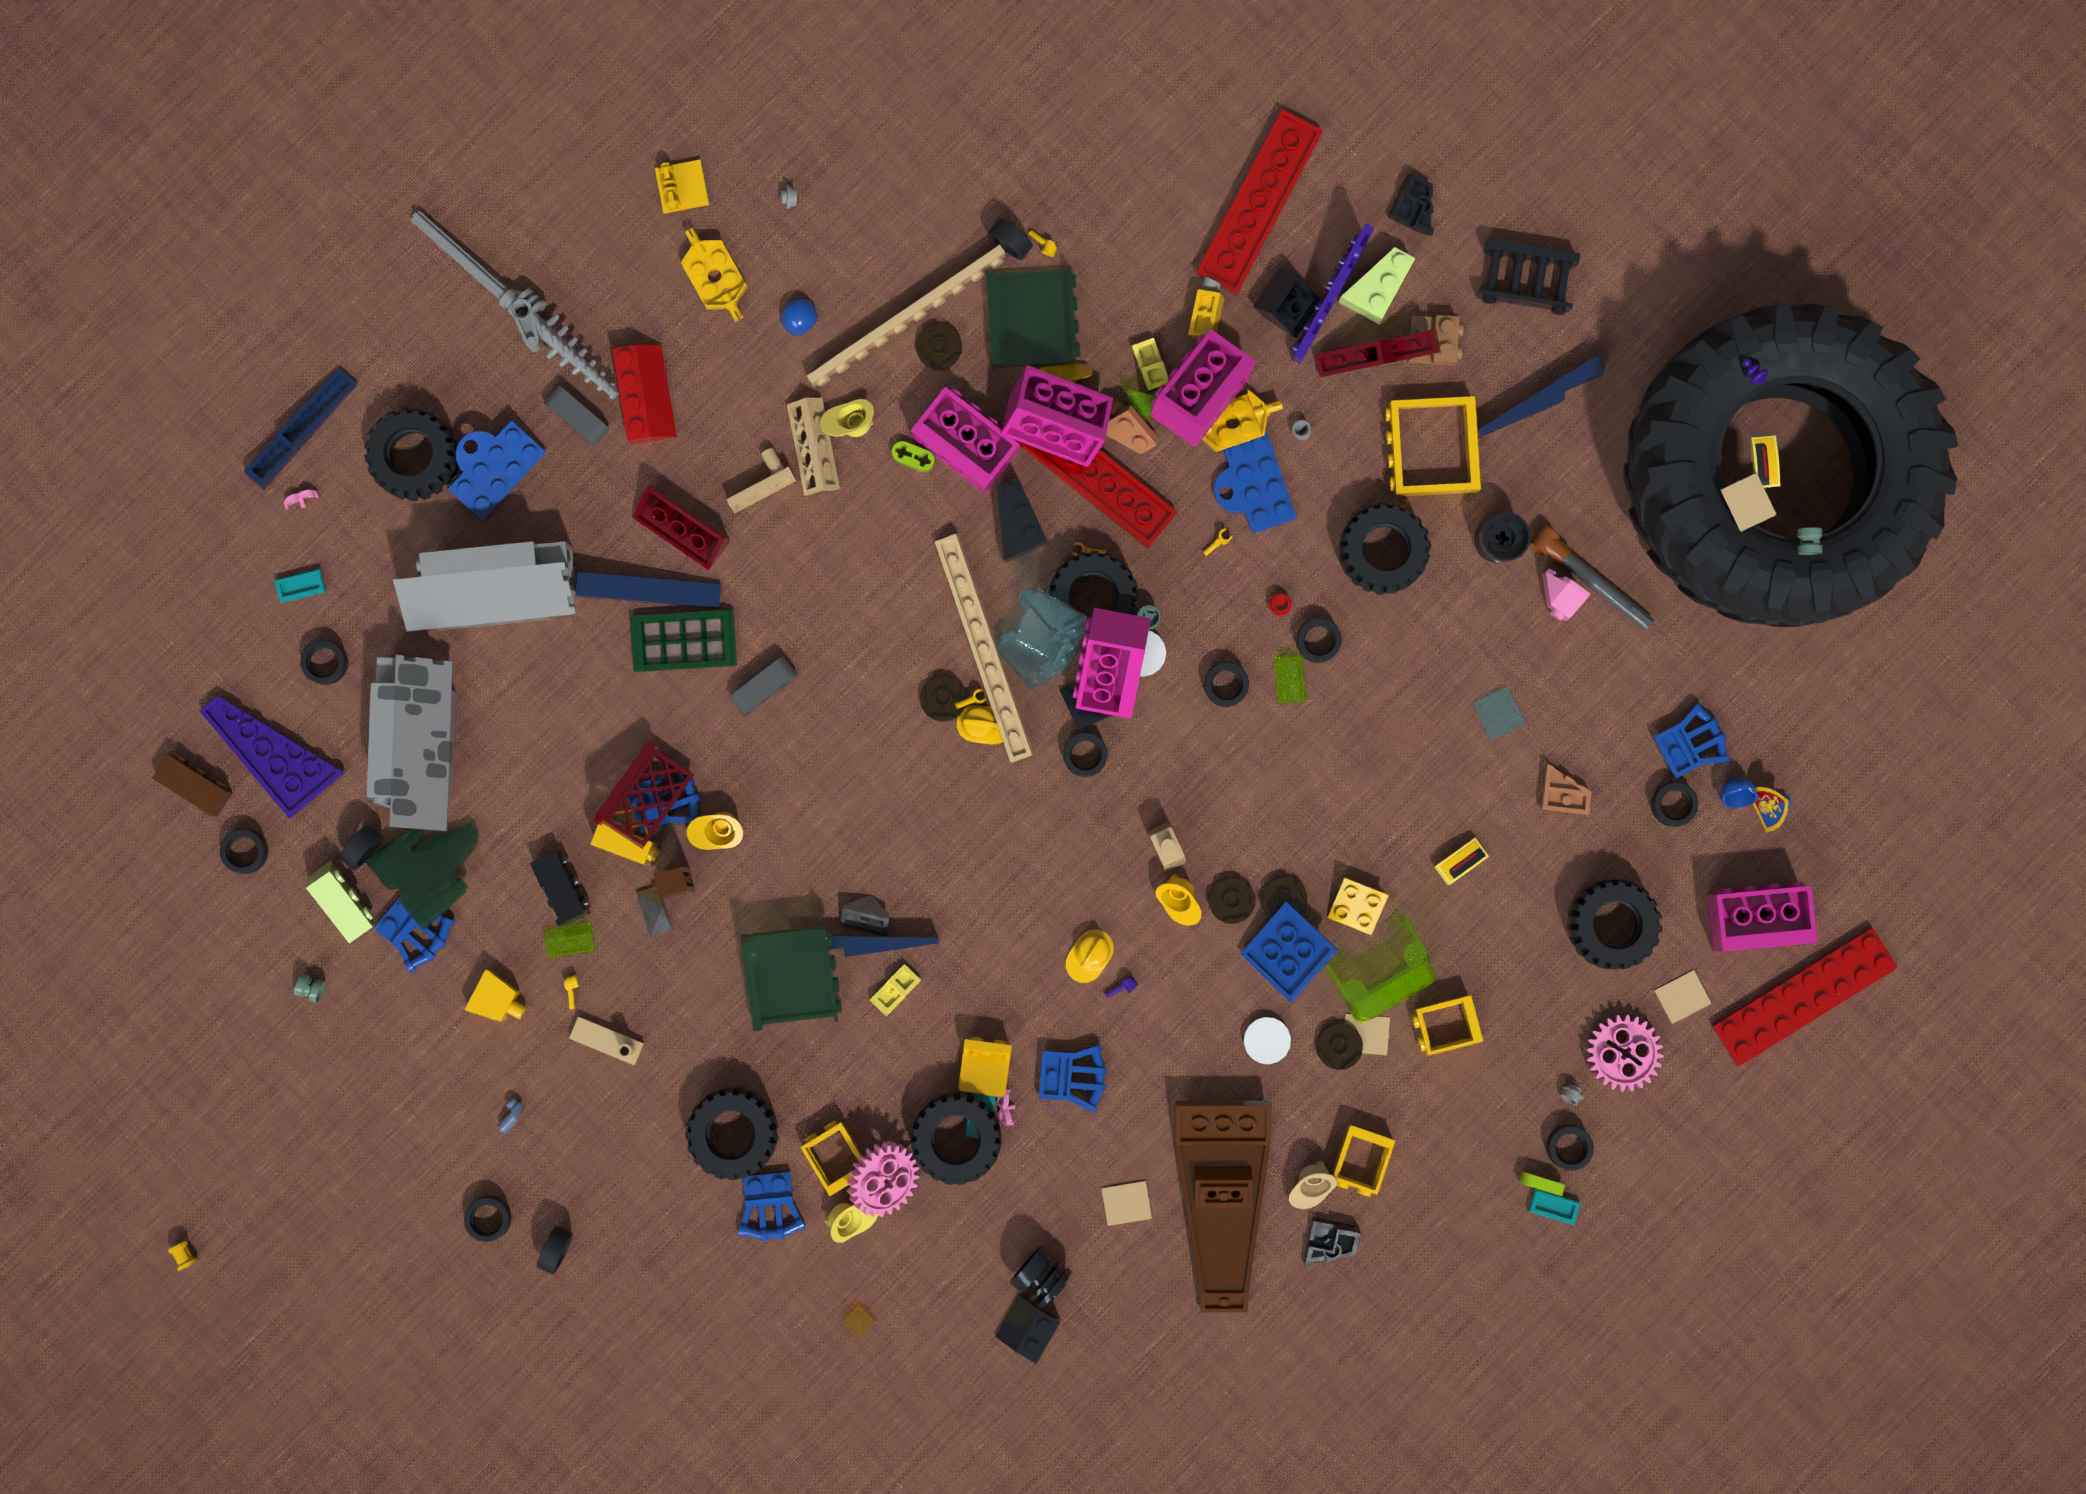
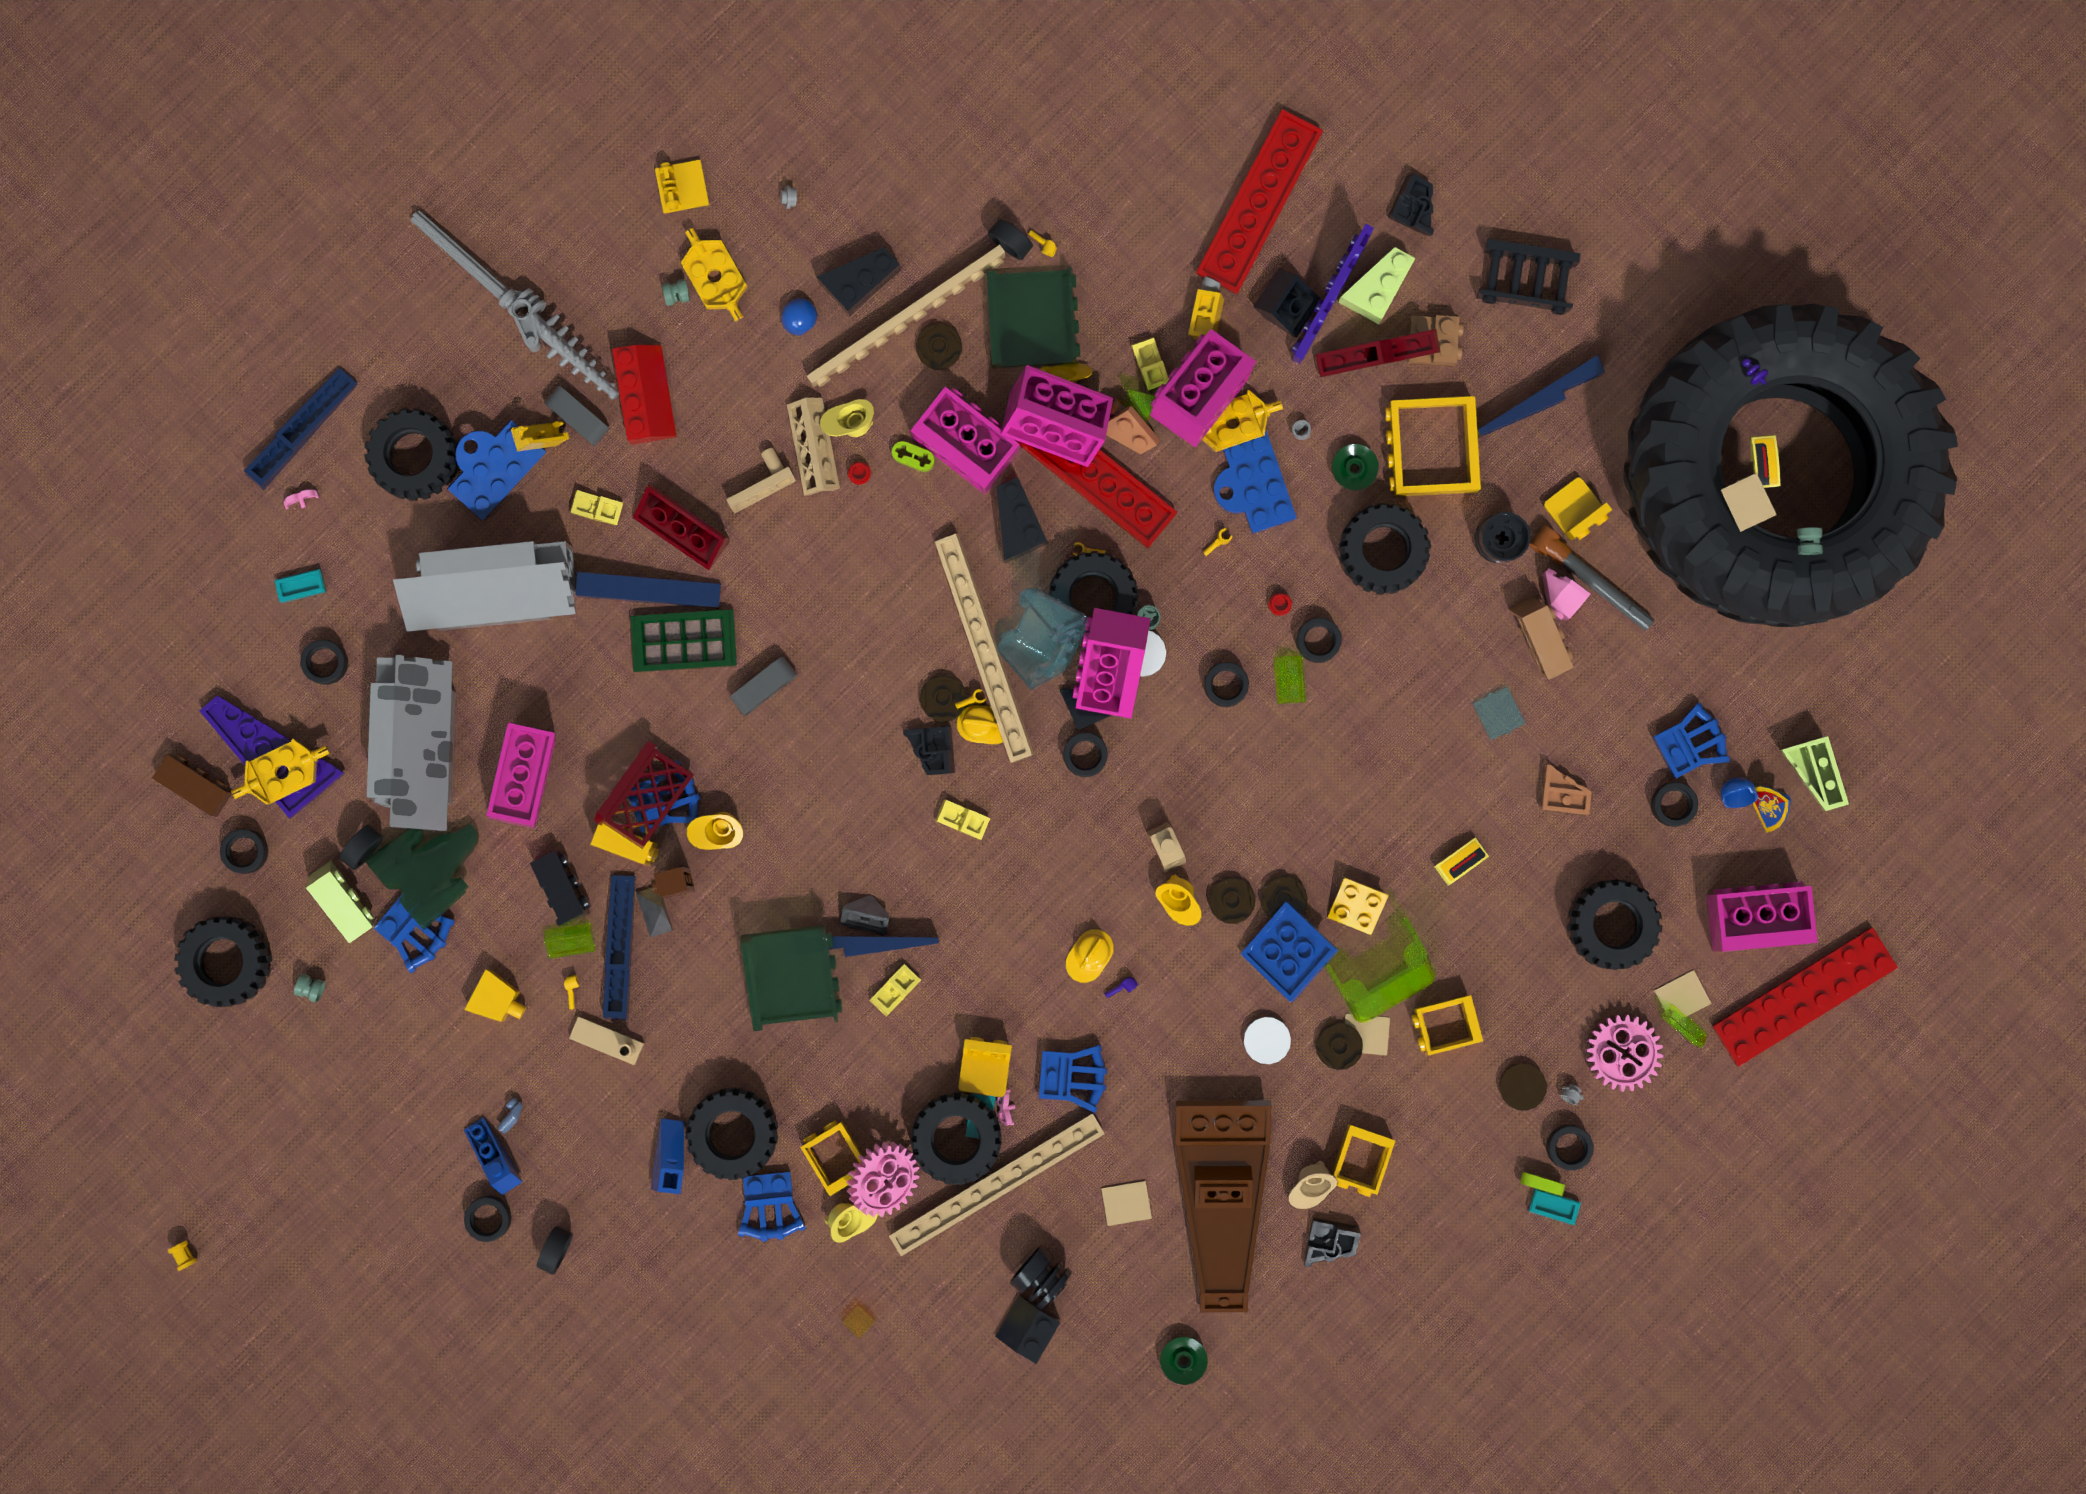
none -> black tyre [174,916,272,1007]
none -> yellow plate [231,739,330,805]
none -> blue slope [464,1117,522,1195]
none -> dark pink brick [486,723,556,829]
none -> yellow hinge [511,421,569,451]
none -> light yellow slope [569,490,623,526]
none -> dark blue slope [603,875,636,1020]
none -> blue slope [651,1118,684,1194]
none -> sand green wheel [662,278,690,306]
none -> black wedge [817,247,901,317]
none -> red plate [848,461,871,485]
none -> tan plate [889,1113,1105,1256]
none -> black slope [903,726,955,775]
none -> light yellow slope [935,799,990,840]
none -> dark green dish [1160,1337,1208,1385]
none -> dark green dish [1332,444,1379,491]
none -> dark brown tile [1499,1063,1547,1111]
none -> medium nougat wedge [1509,597,1574,680]
none -> yellow bracket [1544,478,1612,541]
none -> clear neon green slope [1661,1004,1707,1048]
none -> yellowish green wedge [1780,736,1849,811]

